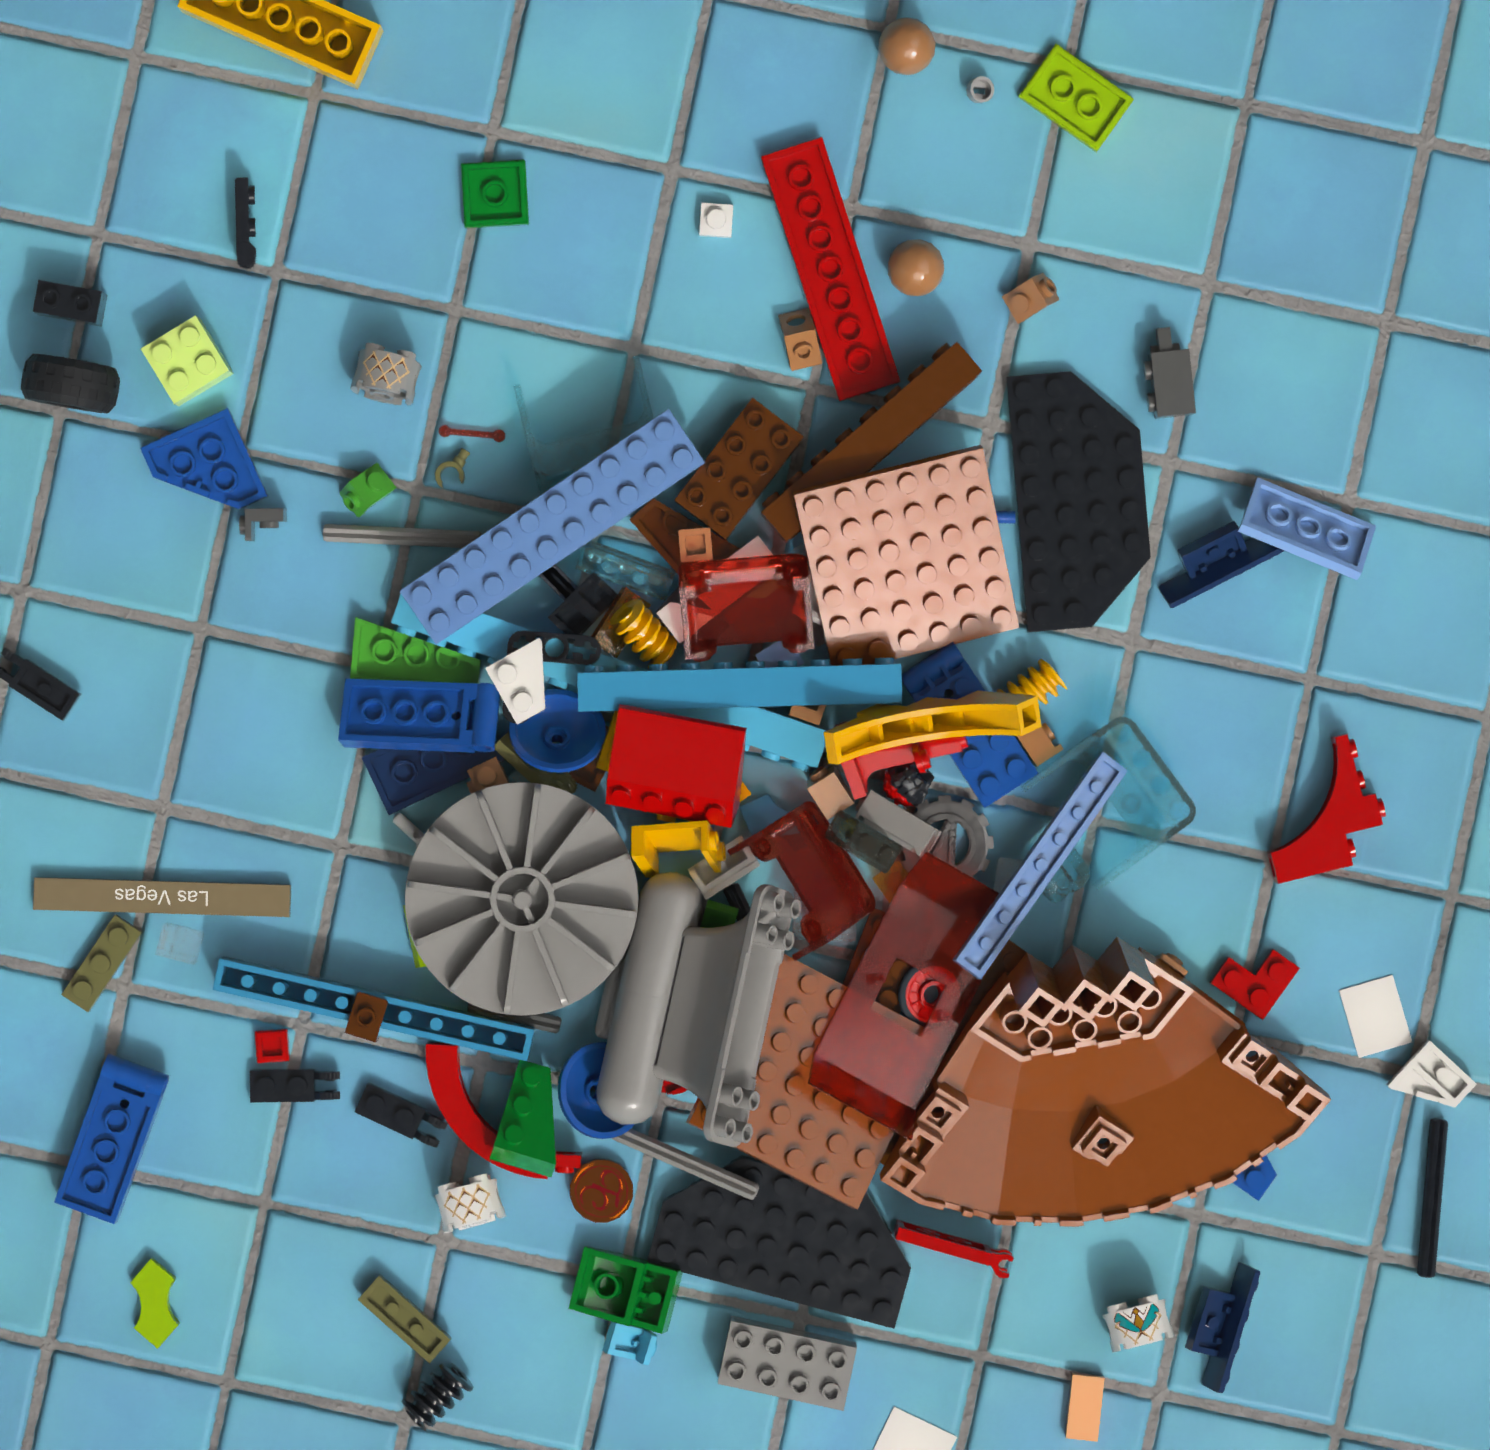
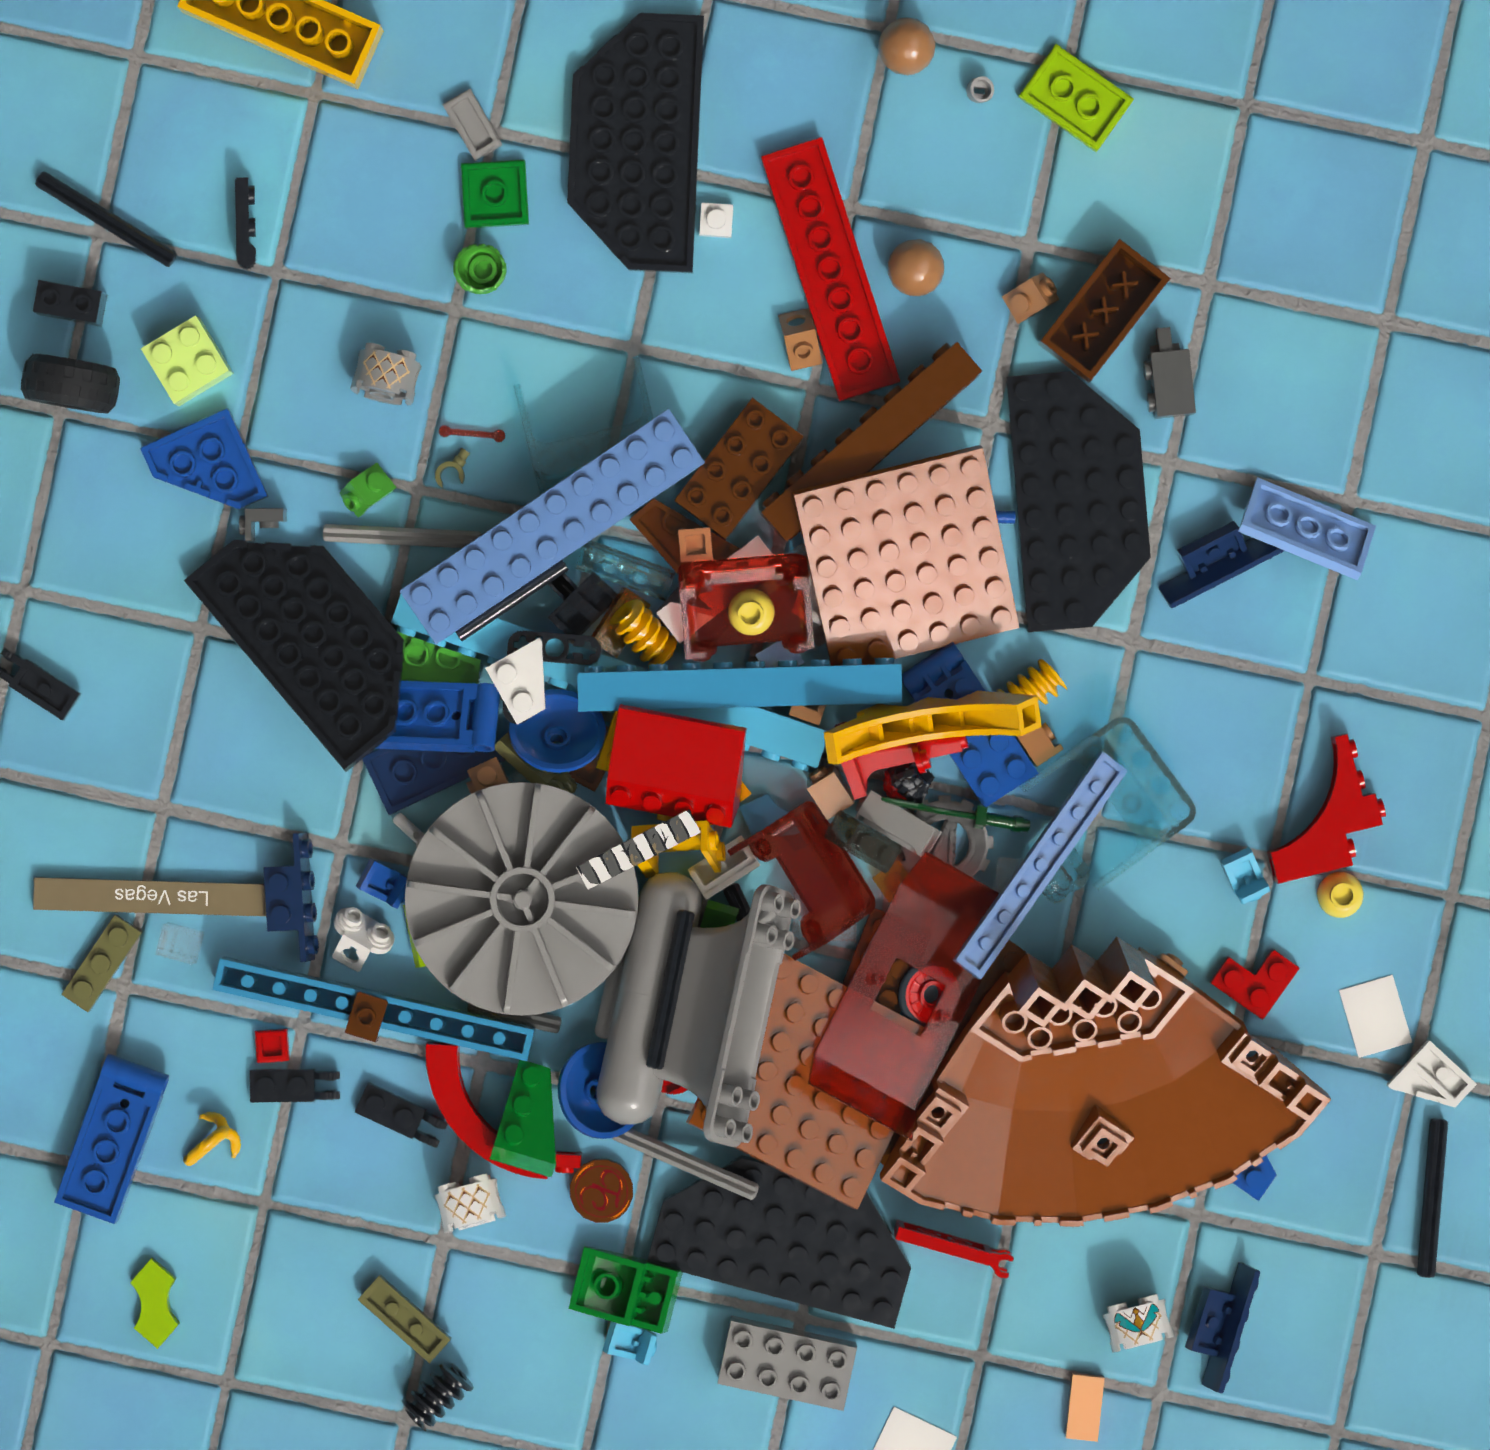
none -> black axle [35,171,177,267]
none -> yellow piece [183,1112,241,1166]
none -> black plate [184,540,405,772]
none -> dark blue bracket [263,832,319,962]
none -> white bracket [332,907,395,972]
none -> blue bracket [356,858,407,909]
none -> light grey tile [442,89,503,161]
none -> bright green hair [453,244,507,294]
none -> black bar [456,560,569,641]
none -> black plate [567,13,704,273]
none -> sticker [576,810,701,890]
none -> black axle [646,910,695,1070]
none -> light yellow piece [728,589,775,635]
none -> dark green sword [881,797,1031,833]
none -> reddish brown brick [1038,239,1171,383]
none -> medium azure bracket [1220,847,1270,904]
none -> light yellow piece [1317,872,1364,918]

